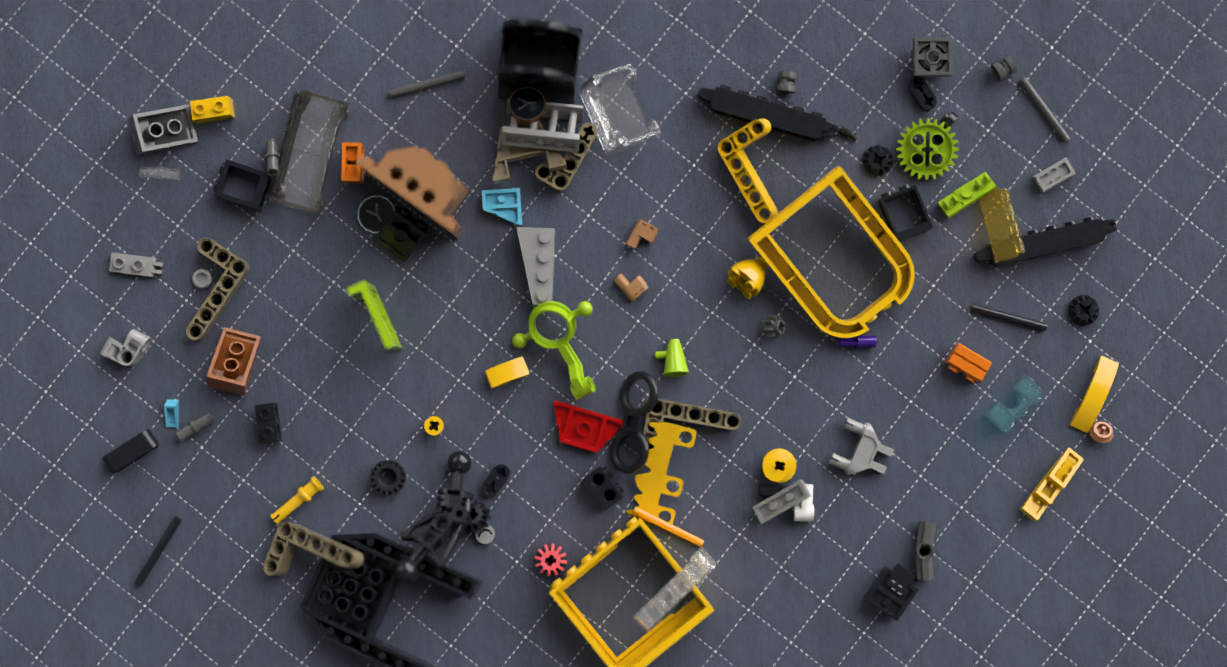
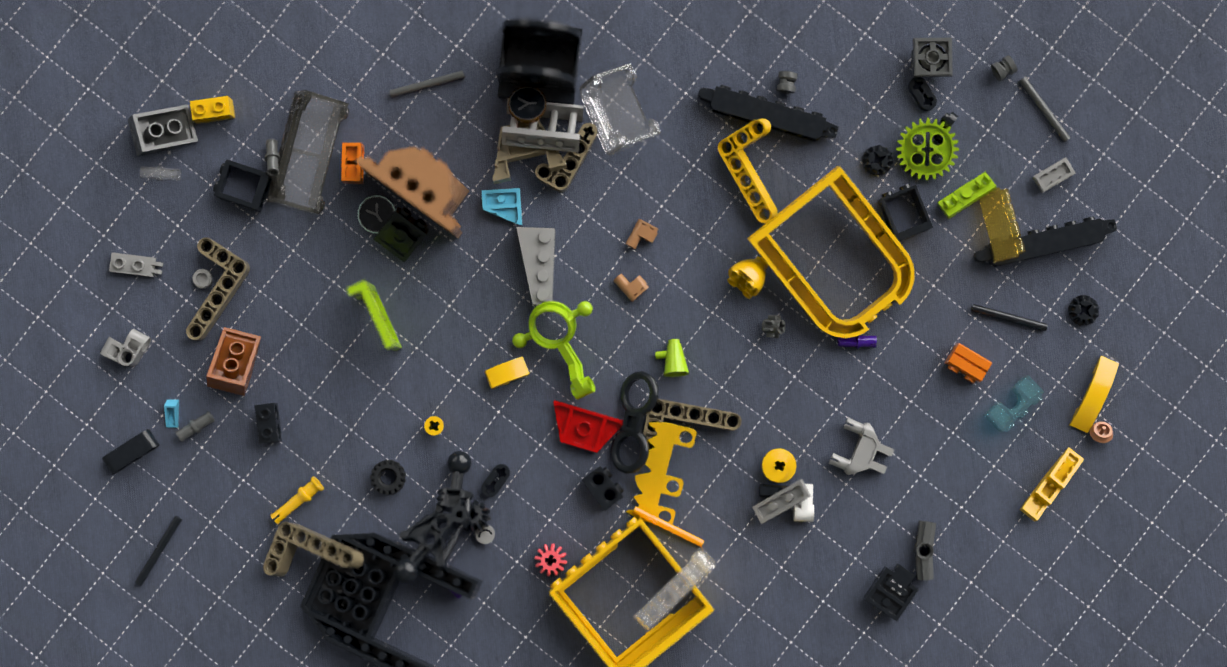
clear smoke piece [835,124,862,143] -> none

